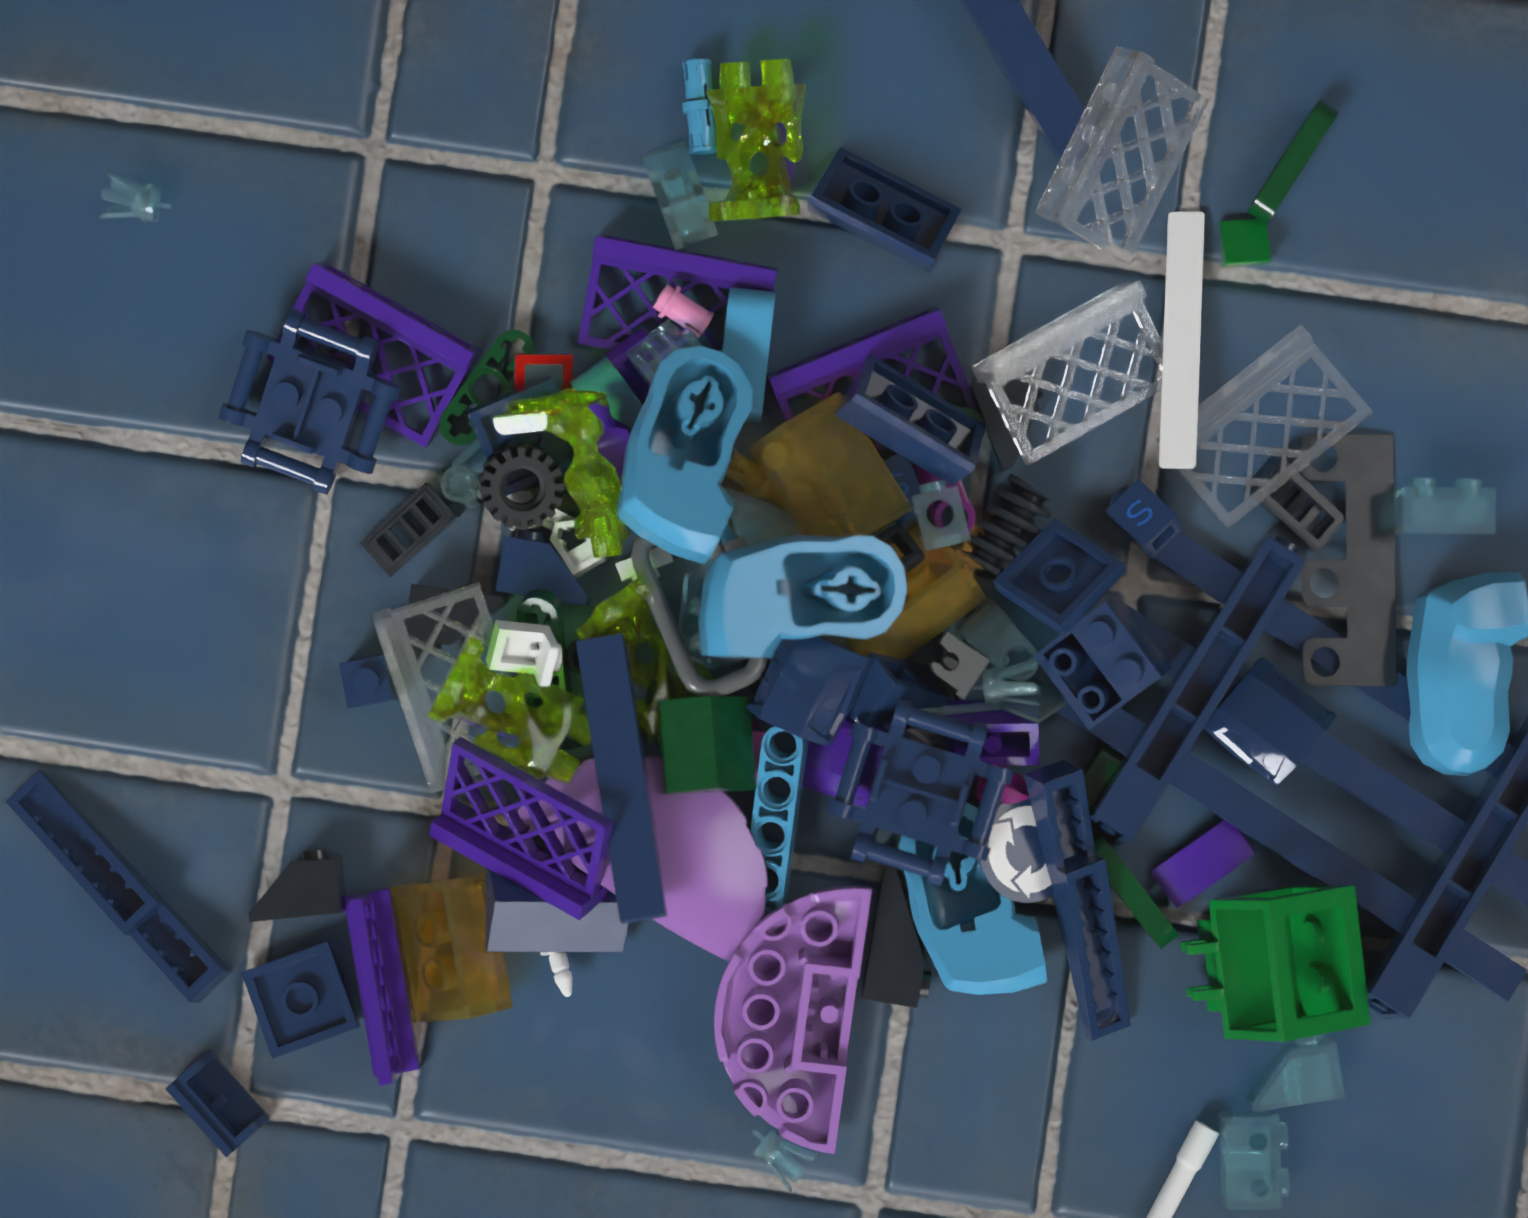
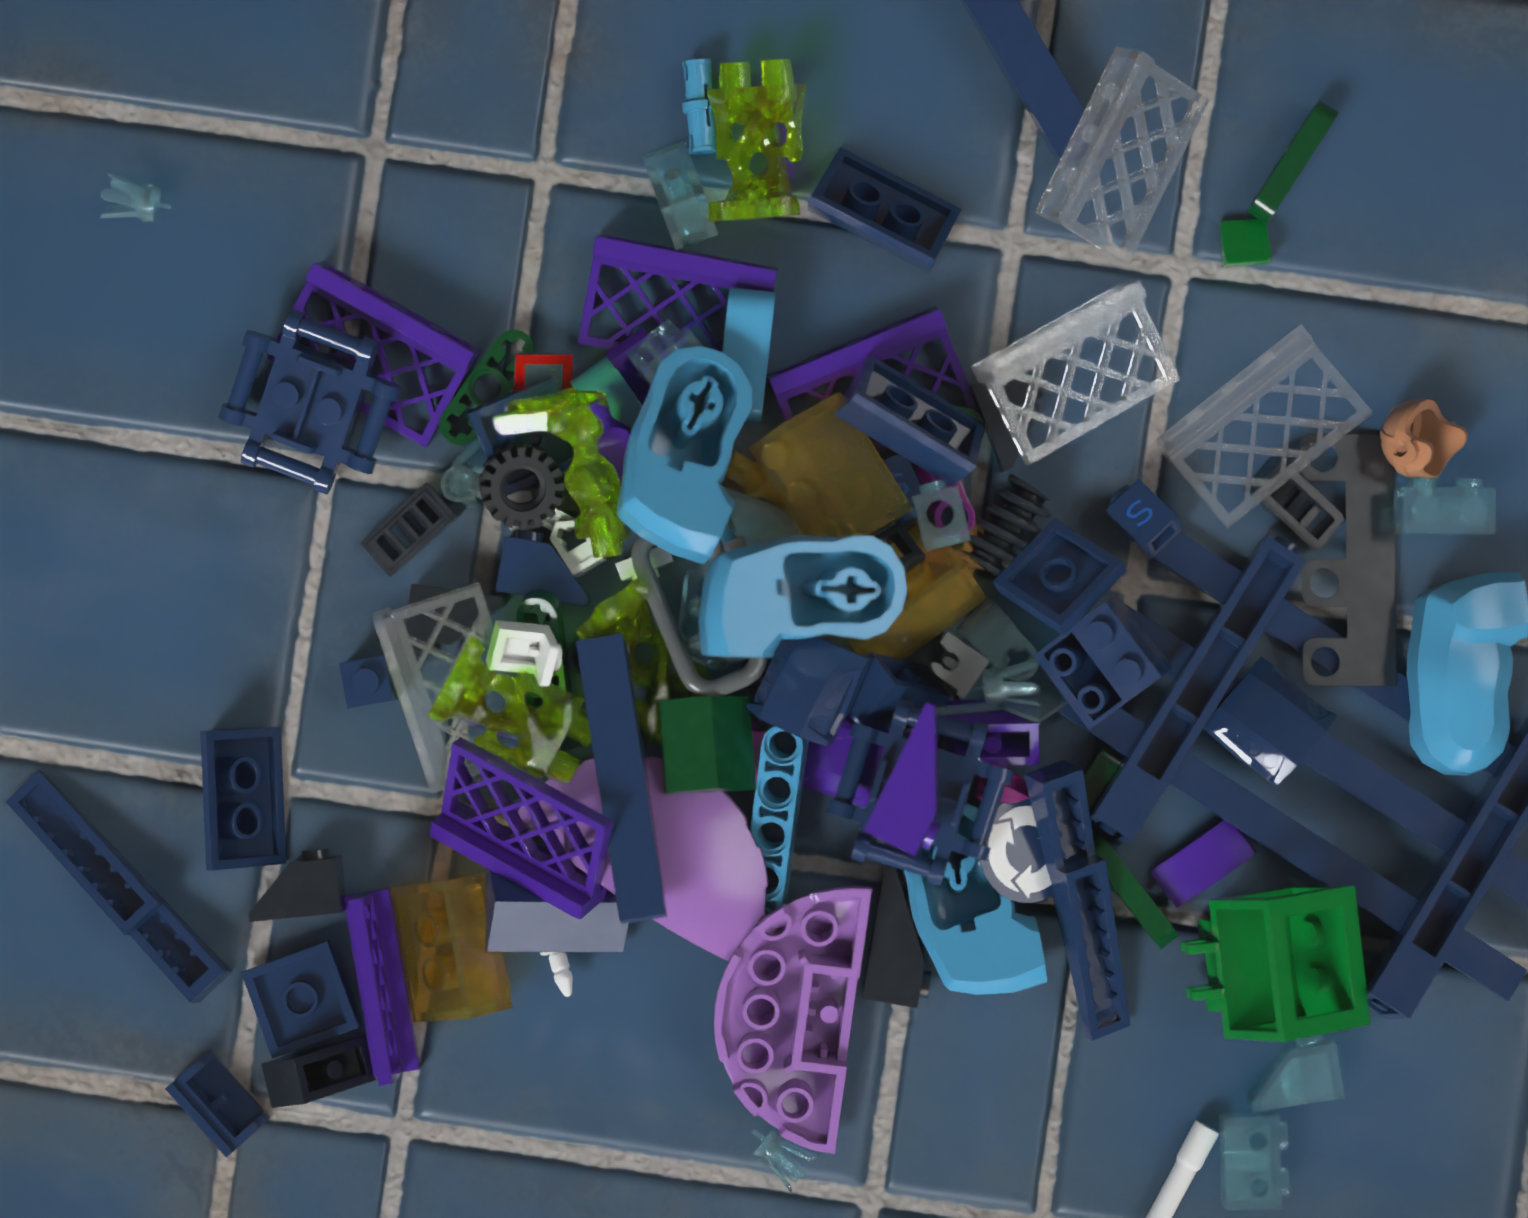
bright pink pin [653,284,714,338] -> none
white sticker [1159,212,1205,469] -> none
none -> dark blue slope [200,727,287,871]
none -> black slope [261,1036,376,1108]
none -> dark purple slope [864,701,941,856]
none -> nougat cap [1380,399,1468,479]

